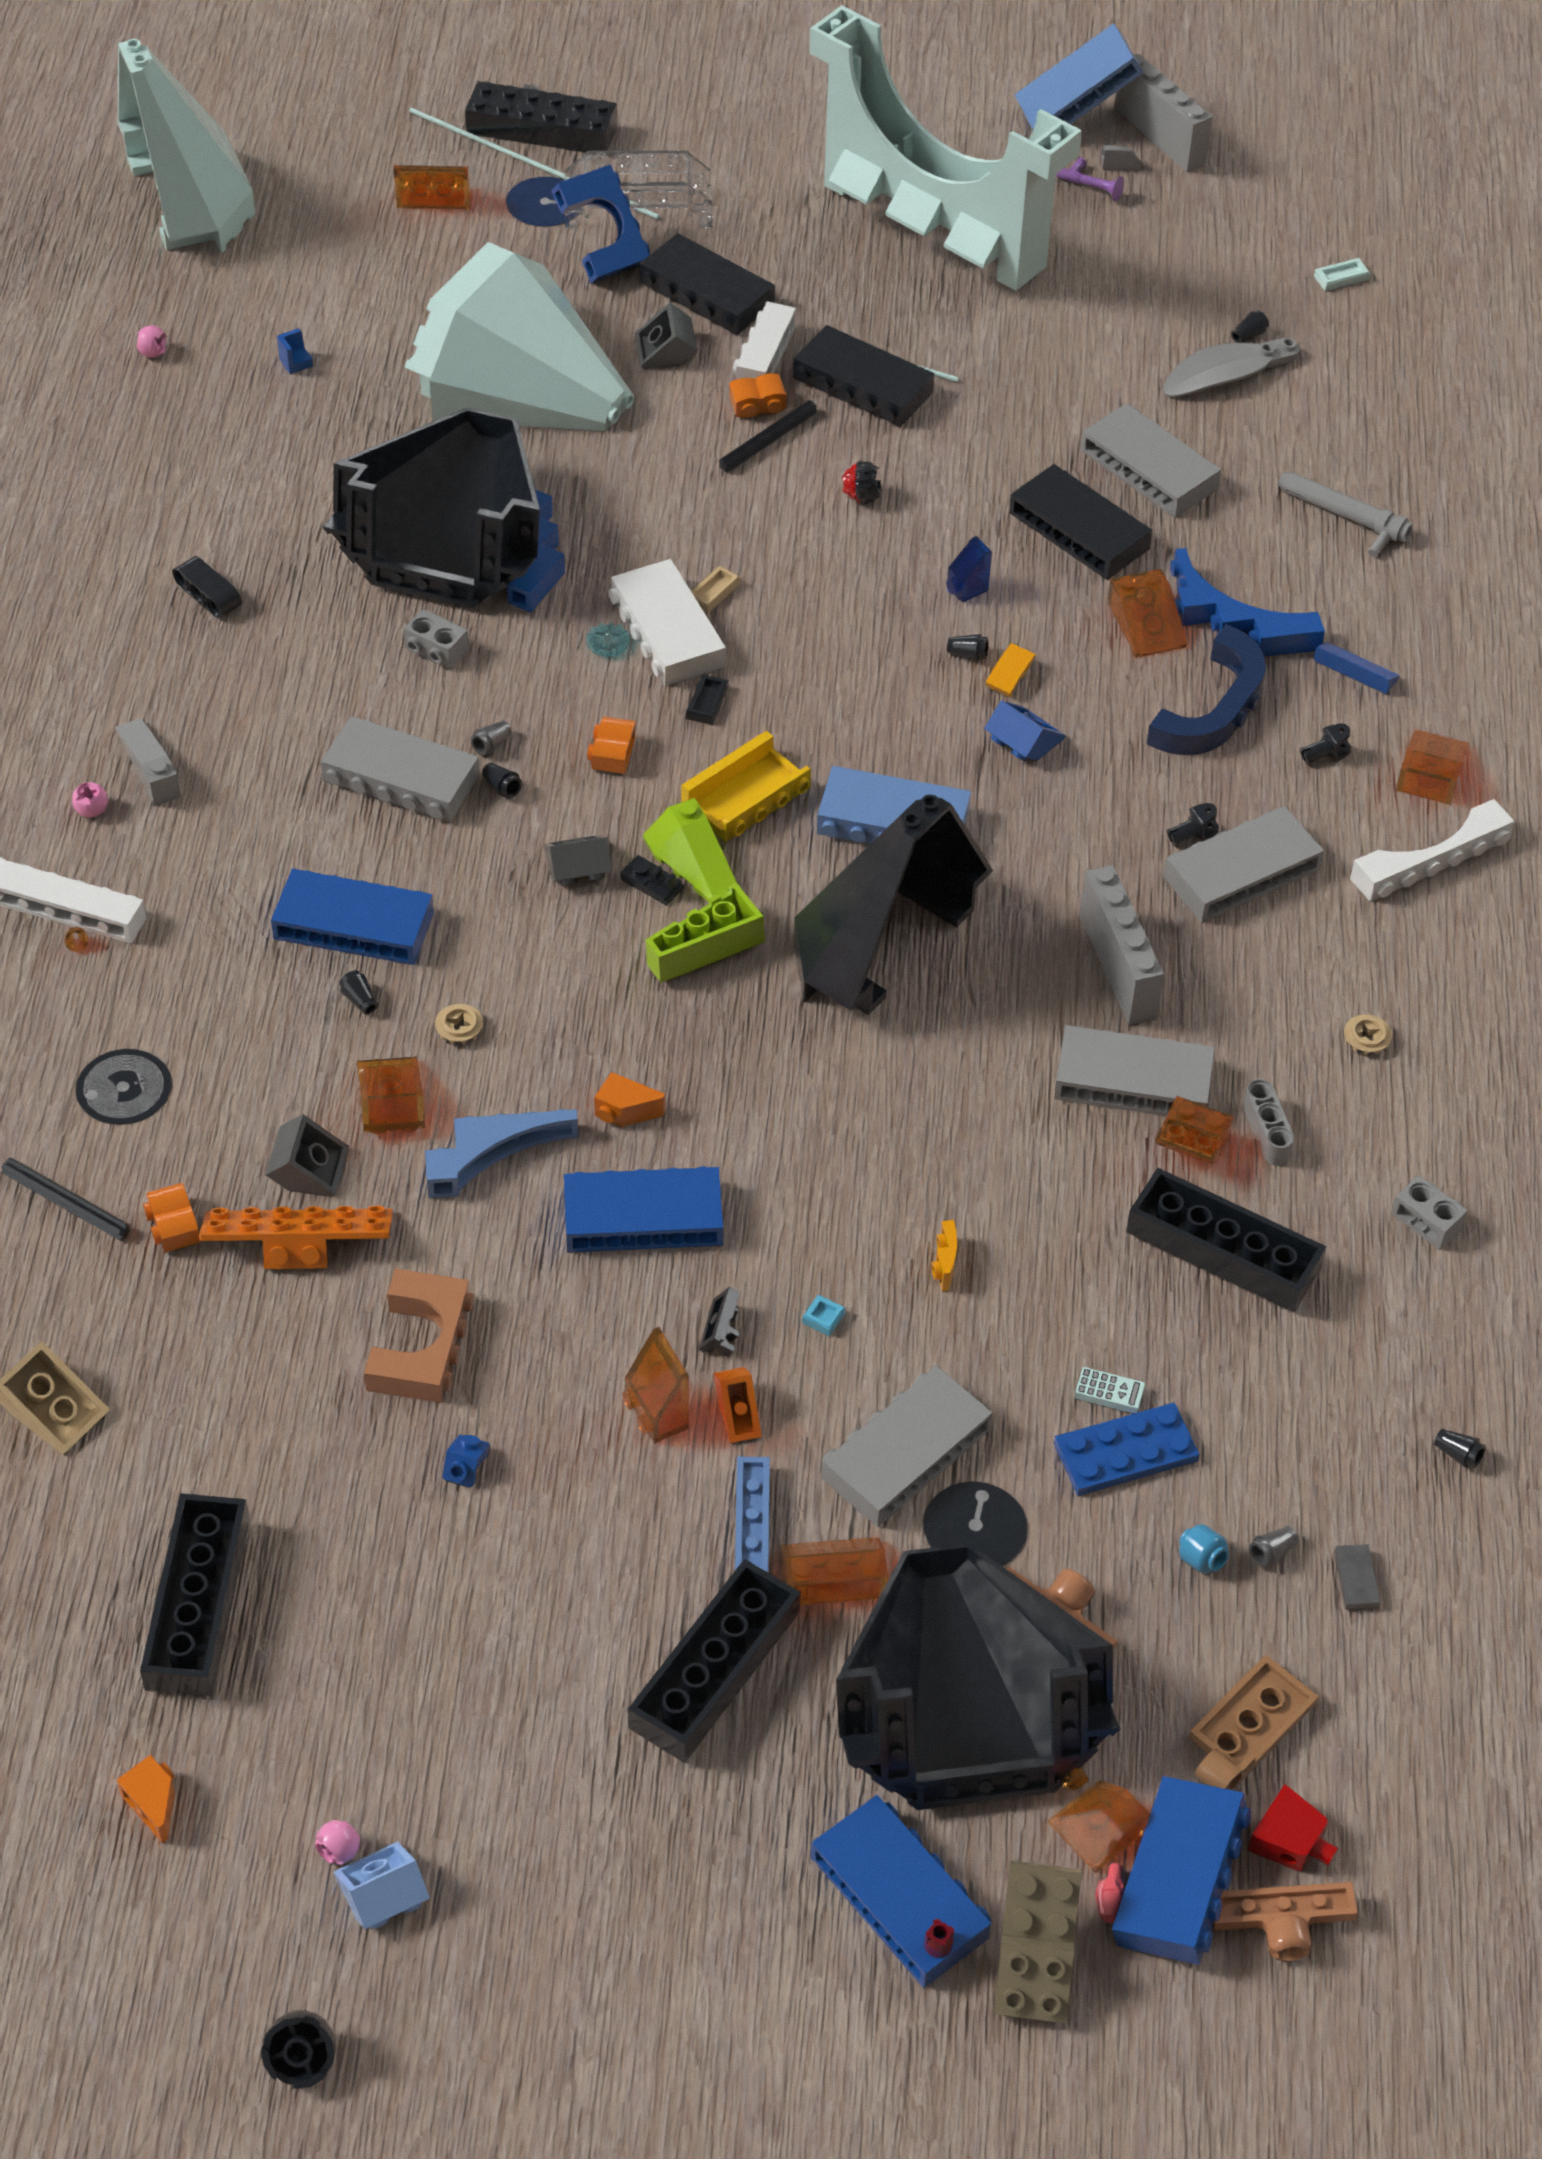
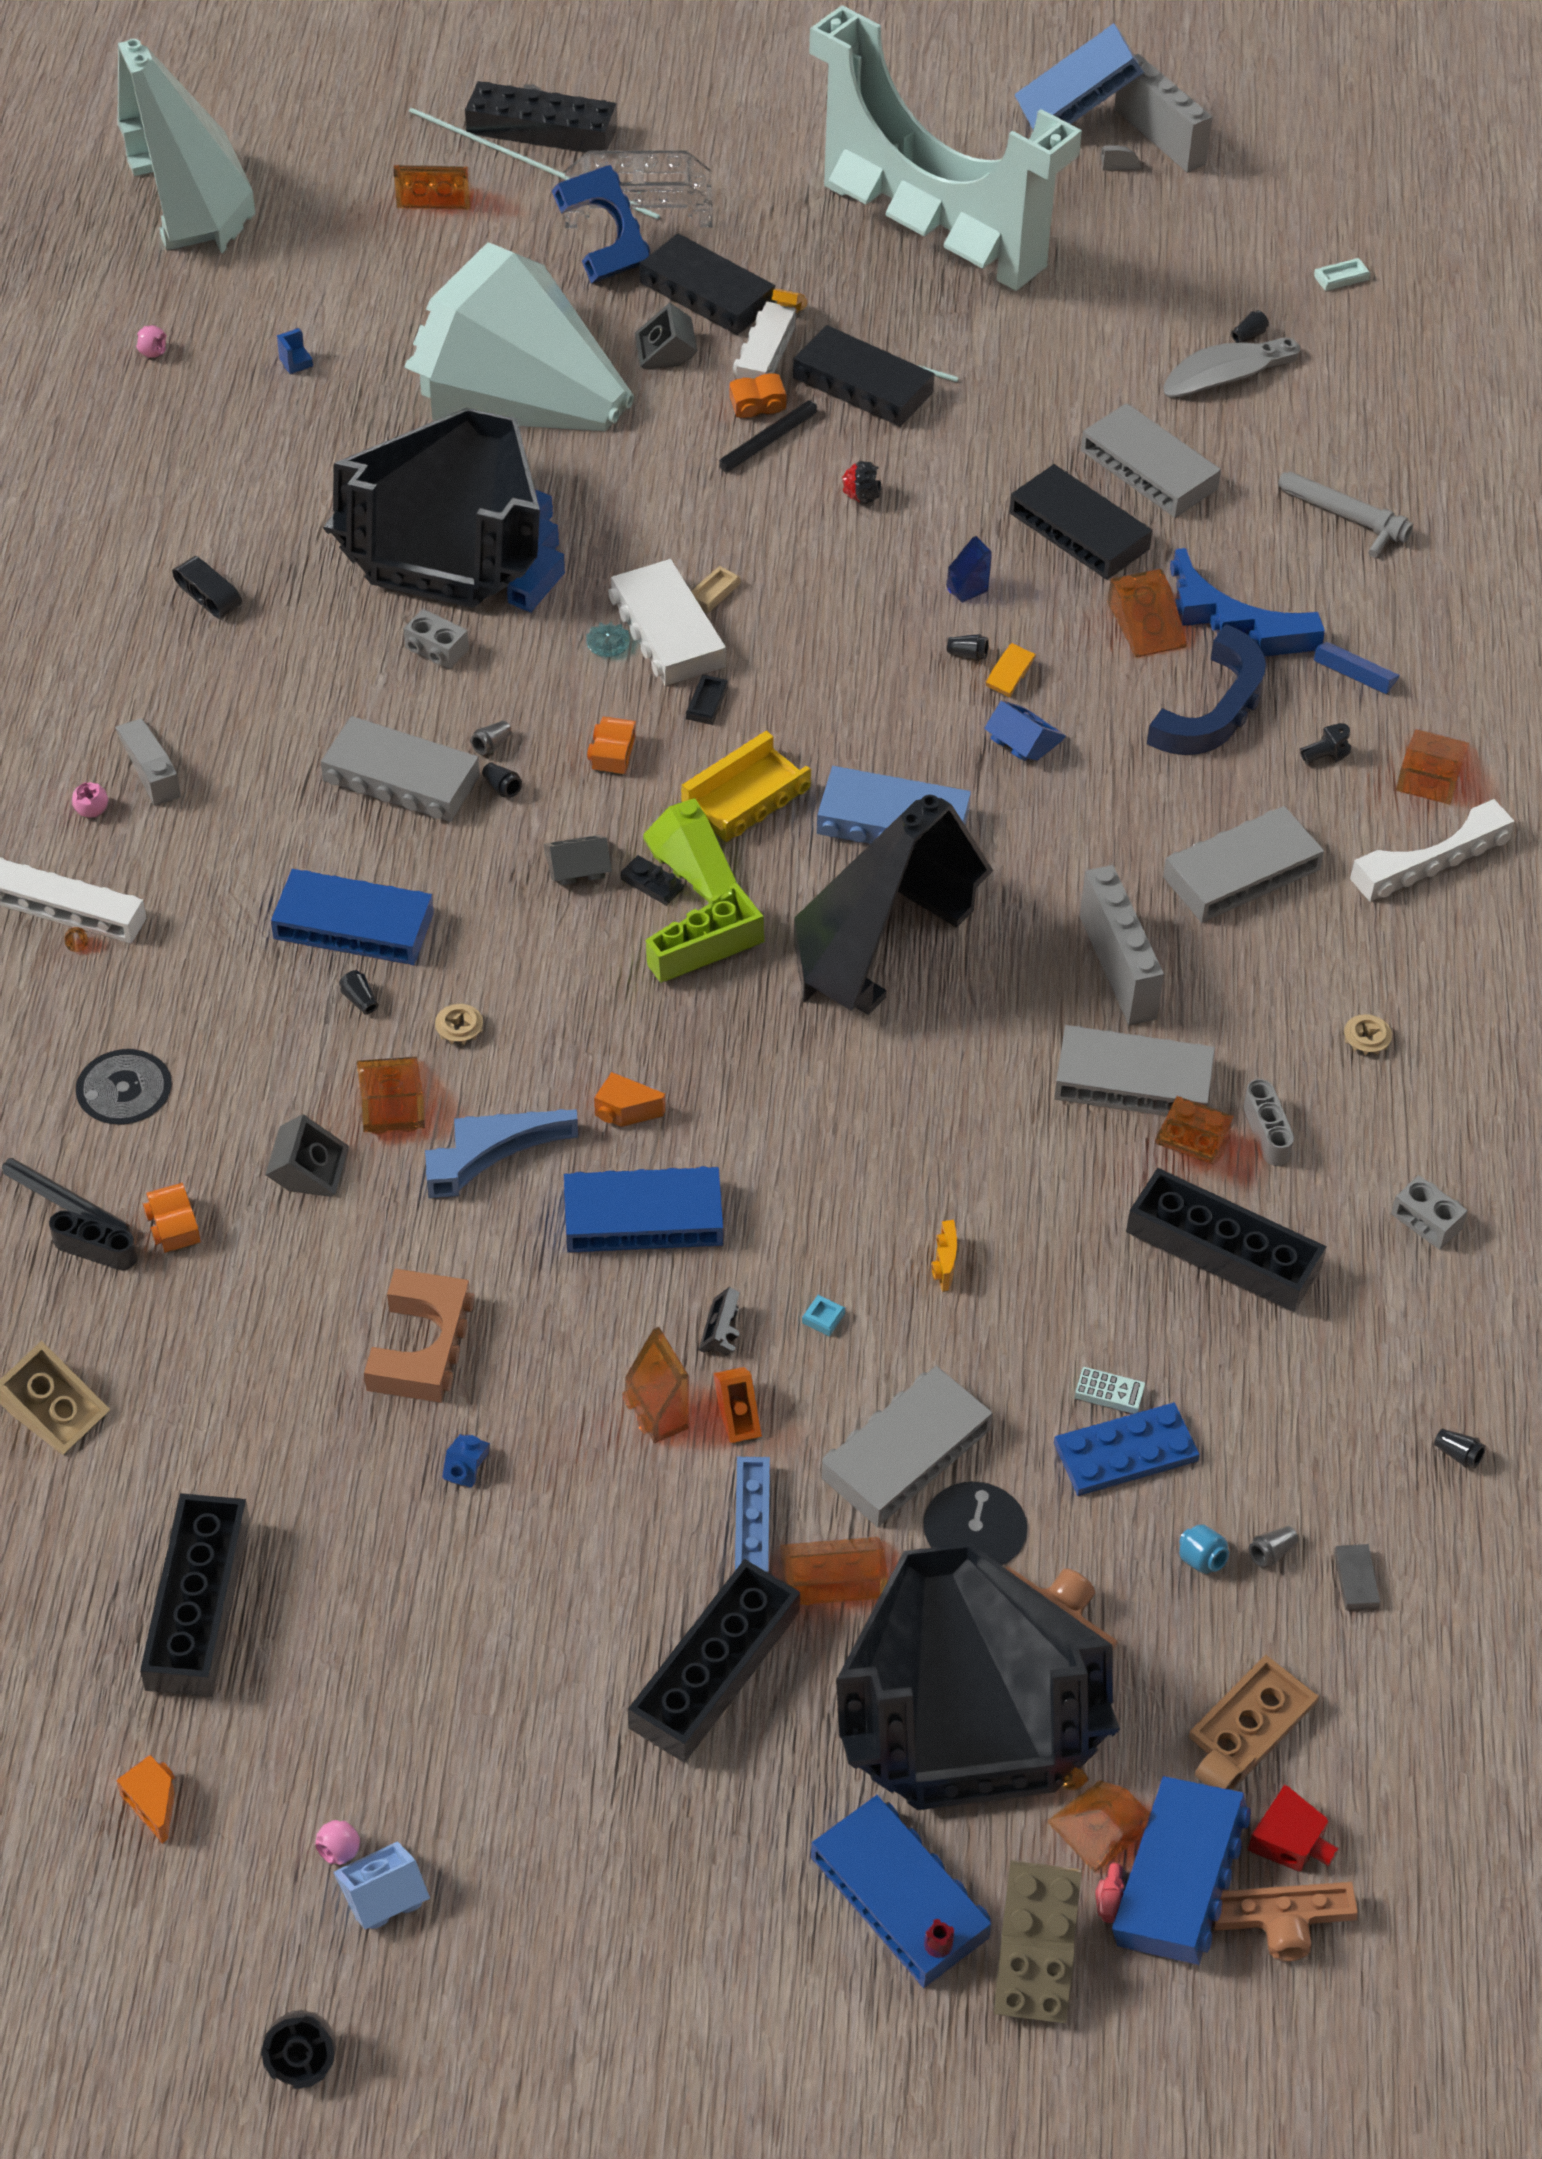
orange bracket [199,1205,393,1269] -> none
dark blue piece [506,177,582,226] -> none
medium lavender piece [1056,157,1124,201] -> none
black piece [1166,803,1219,846] -> none
none -> black beam [49,1210,137,1270]
none -> light orange slope [772,289,808,313]

